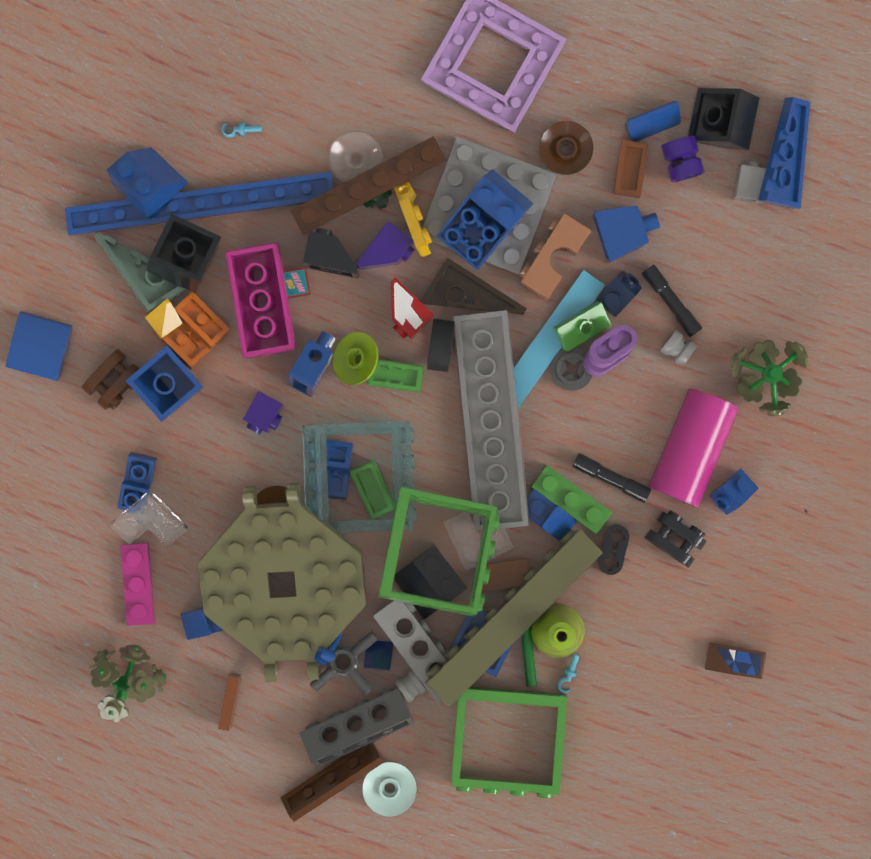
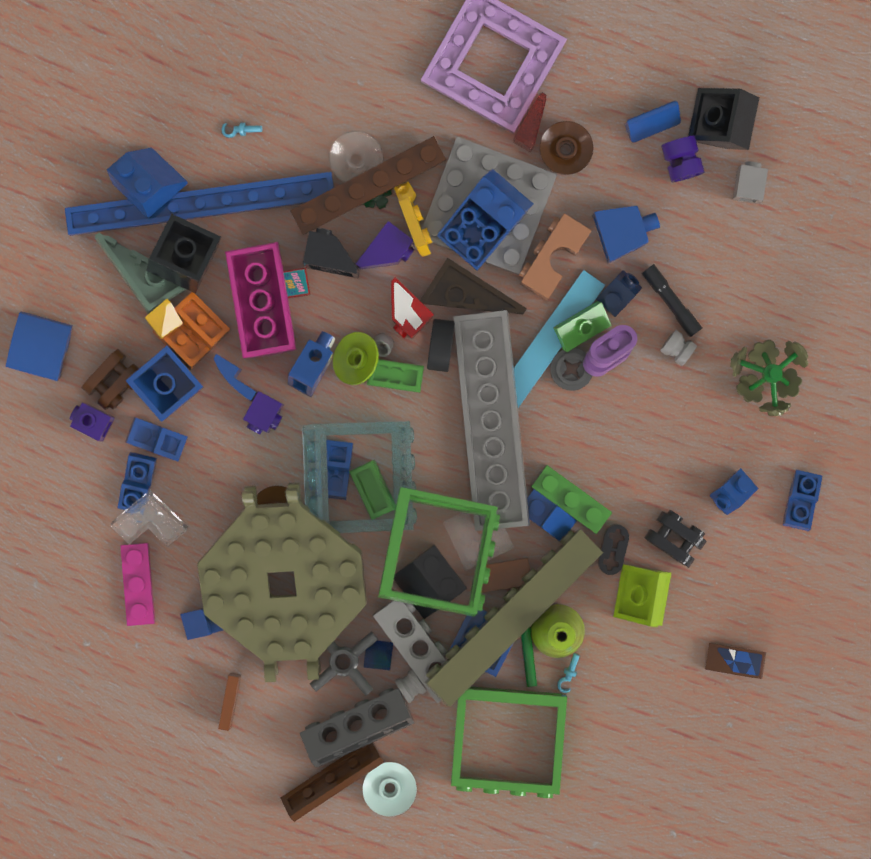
olive plant [90,644,166,722] -> none
blue hand [314,634,342,665] -> none
black piece [572,453,651,503] -> none
dark orange tile [613,140,649,198] -> none
dark pink brick [648,388,739,508] -> none
blue wing [758,97,810,209] -> none
none -> dark purple brick [70,402,115,442]
none -> blue slope [125,417,187,462]
none -> blue slope [213,354,257,402]
none -> light grey hinge [374,333,394,357]
none -> clear red slope [513,92,547,152]
none -> lime bracket [613,564,671,627]
none -> blue slope [783,470,822,531]

